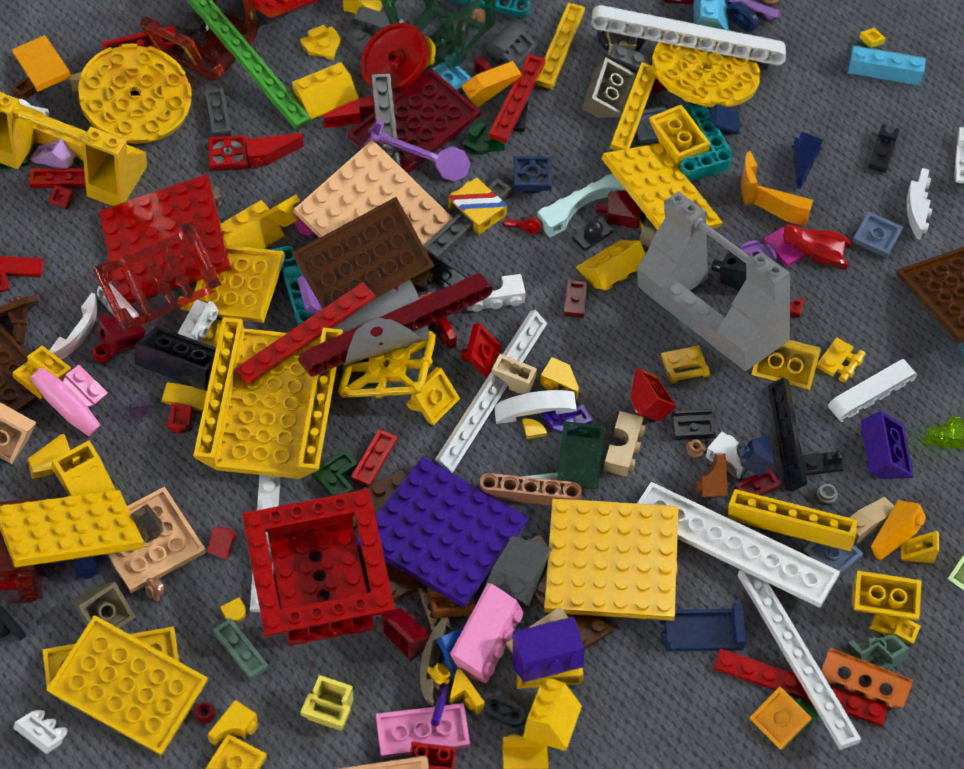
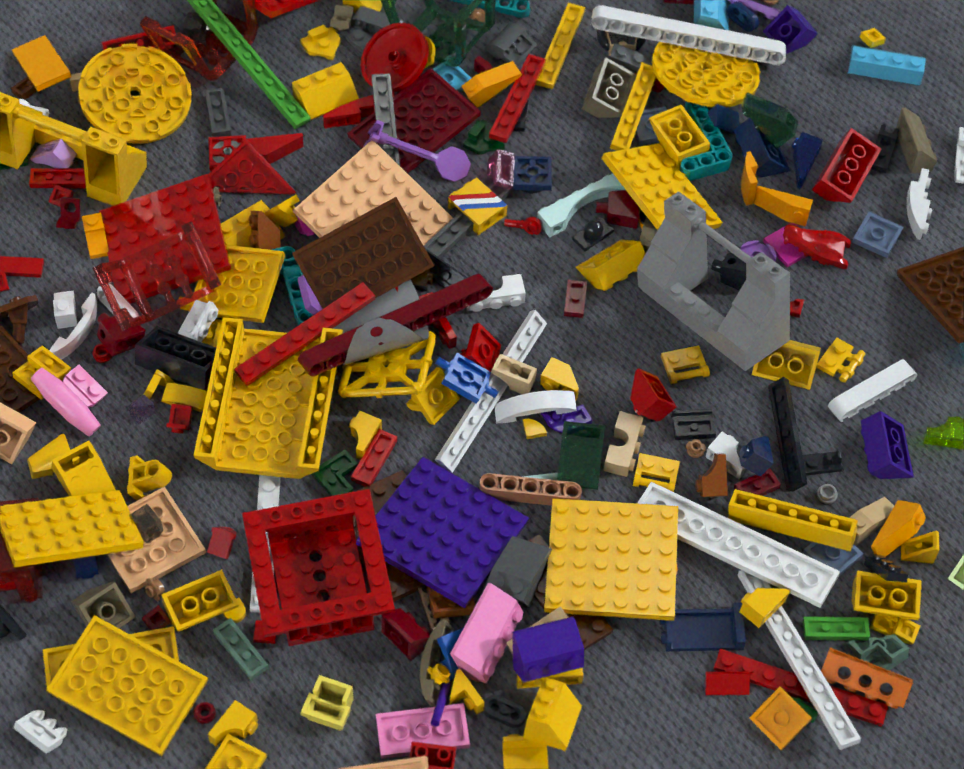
none -> white arch [53,291,77,329]
none -> dark red bracket [56,197,81,229]
none -> light orange arch [82,213,108,259]
none -> yellow pin [127,455,172,501]
none -> dark red slope [141,605,171,630]
none -> yellow tile [142,369,175,400]
none -> yellow slope [162,570,239,632]
none -> red tile [208,139,296,195]
none -> dark orange slope [249,211,281,250]
none -> red tile [253,620,276,644]
none -> dark tan bracket [330,4,353,31]
none -> yellow arch [349,411,382,460]
none -> blue plate [435,353,499,404]
none -> clear pink arch [487,149,515,190]
none -> yellow plate [633,453,680,492]
none -> red tile [705,671,750,695]
none -> dark blue slope [734,117,791,178]
none -> yellow slope [739,588,790,628]
none -> clear green slope [741,92,798,148]
none -> dark purple slope [763,5,818,54]
none -> bright green plate [803,617,870,641]
none -> red slope [811,128,882,203]
none -> black plate [864,554,908,583]
none -> dark tan slope [896,108,937,174]

